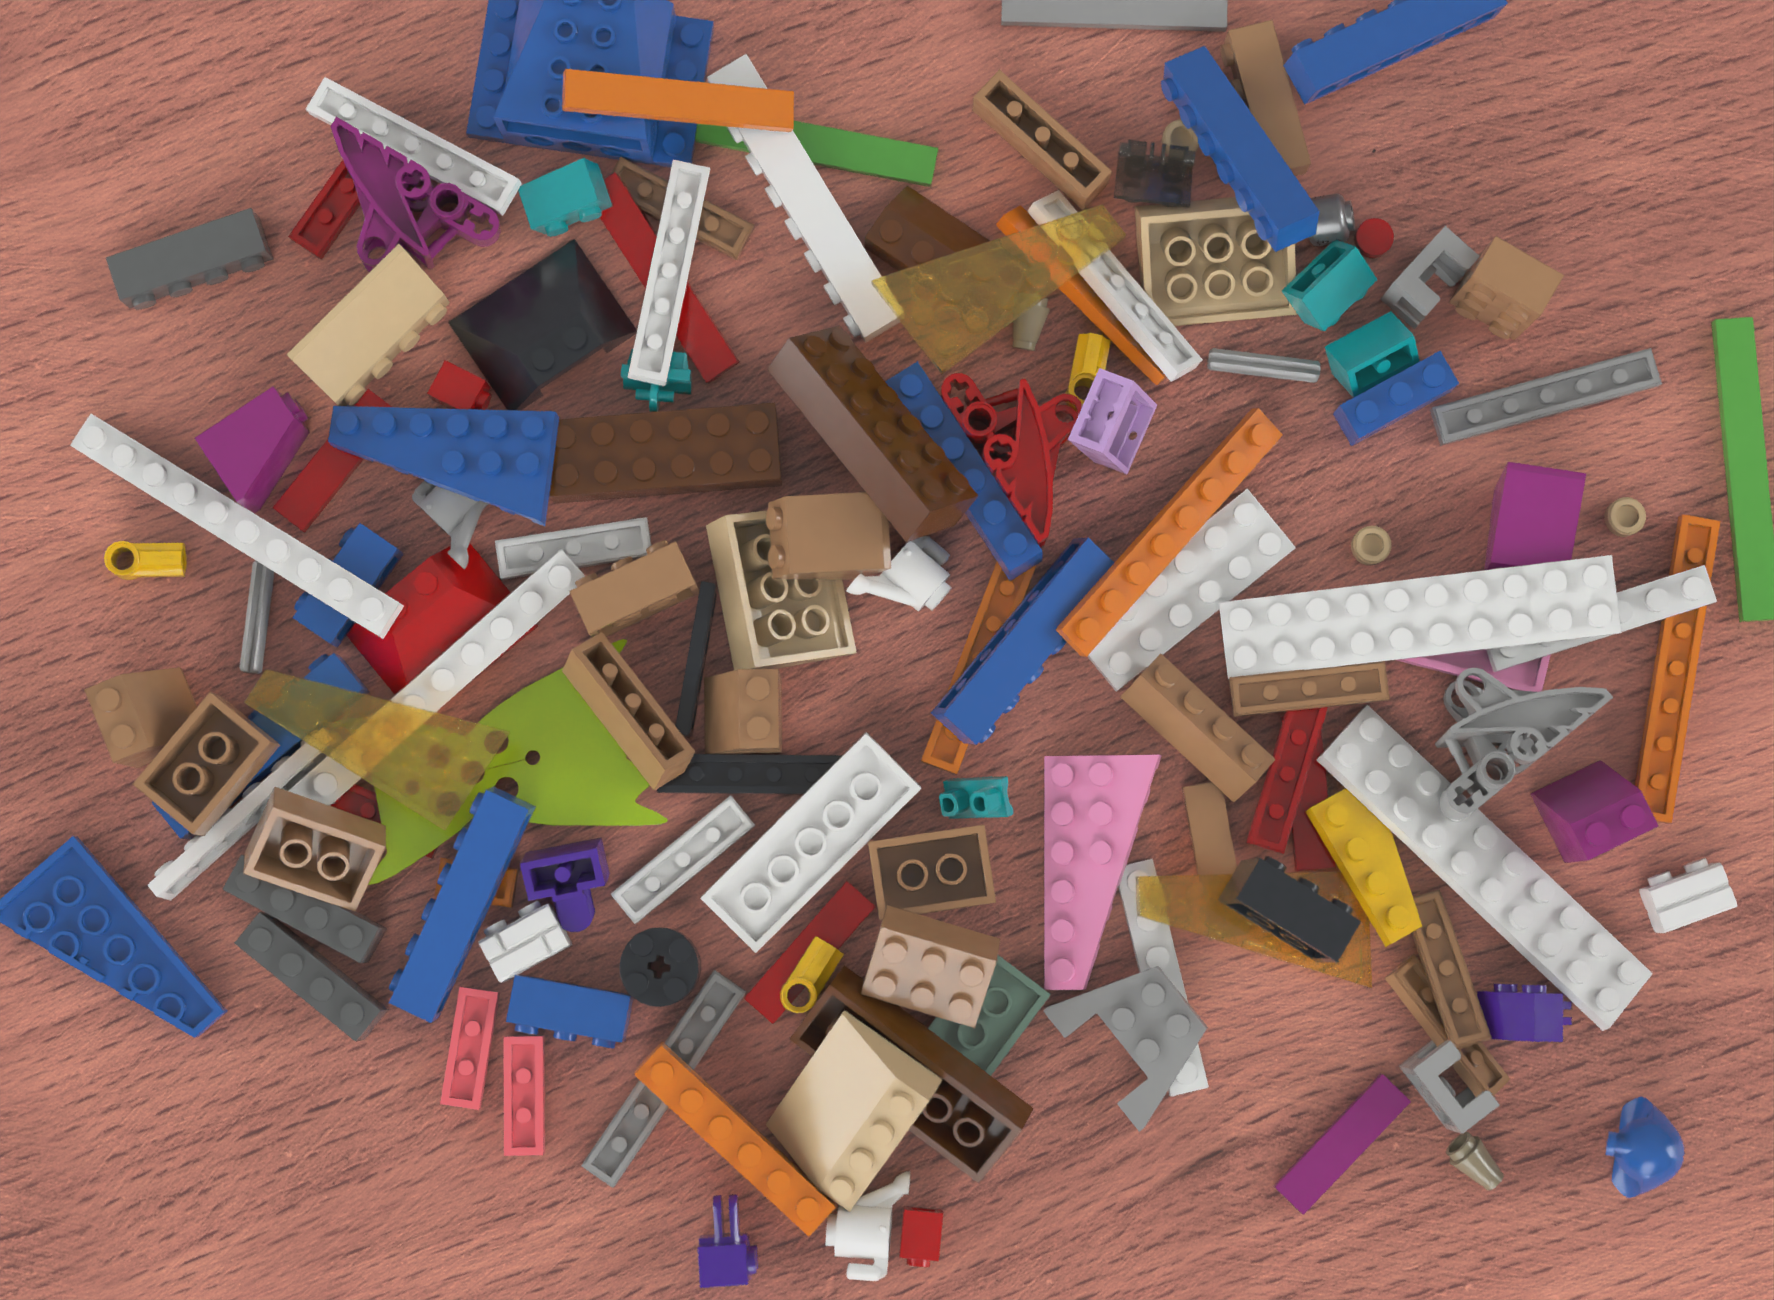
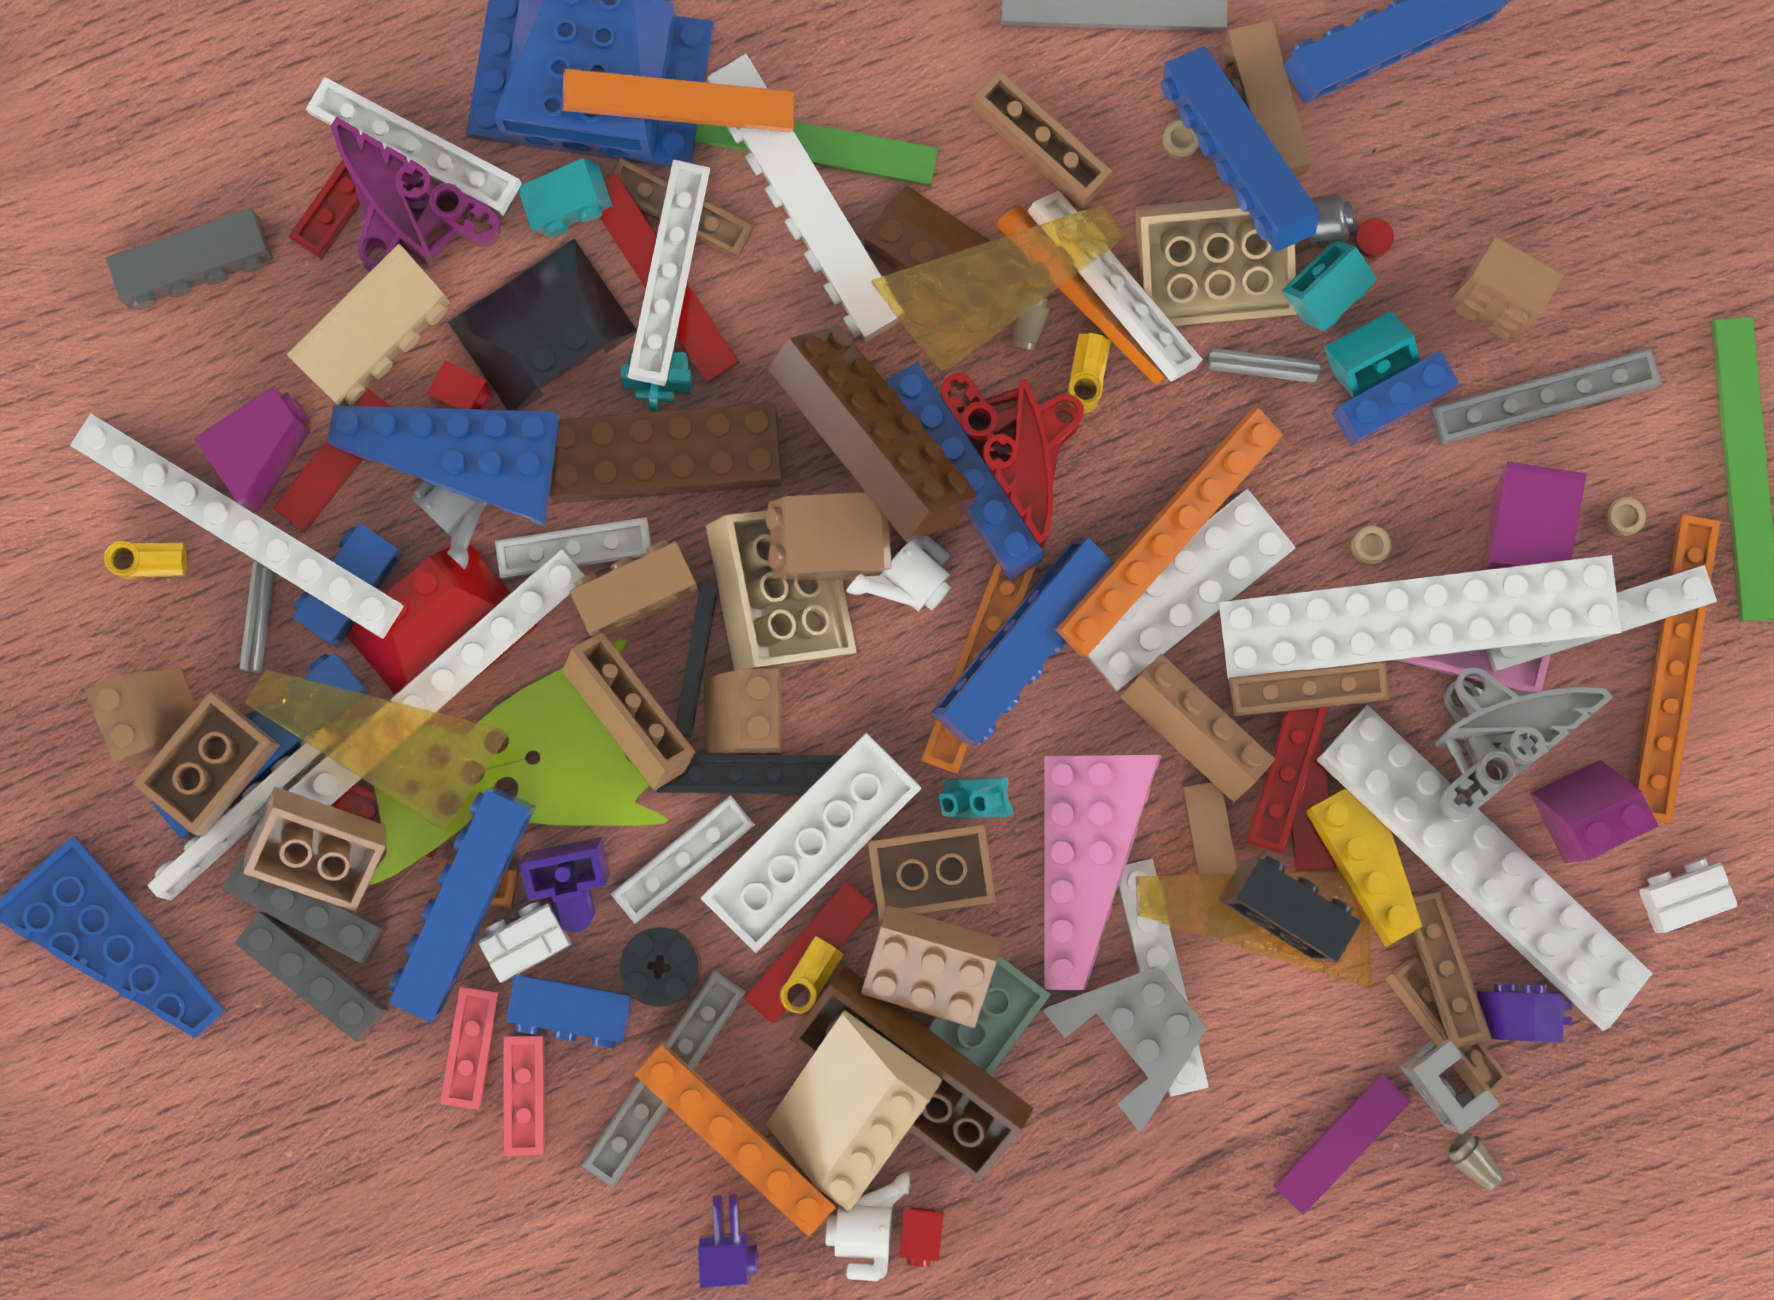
lavender window [1068,368,1157,475] -> none
clear smoke hinge [1114,139,1196,208] -> none
light grey panel [1380,226,1480,329] -> none
blue piece [1605,1096,1685,1198] -> none

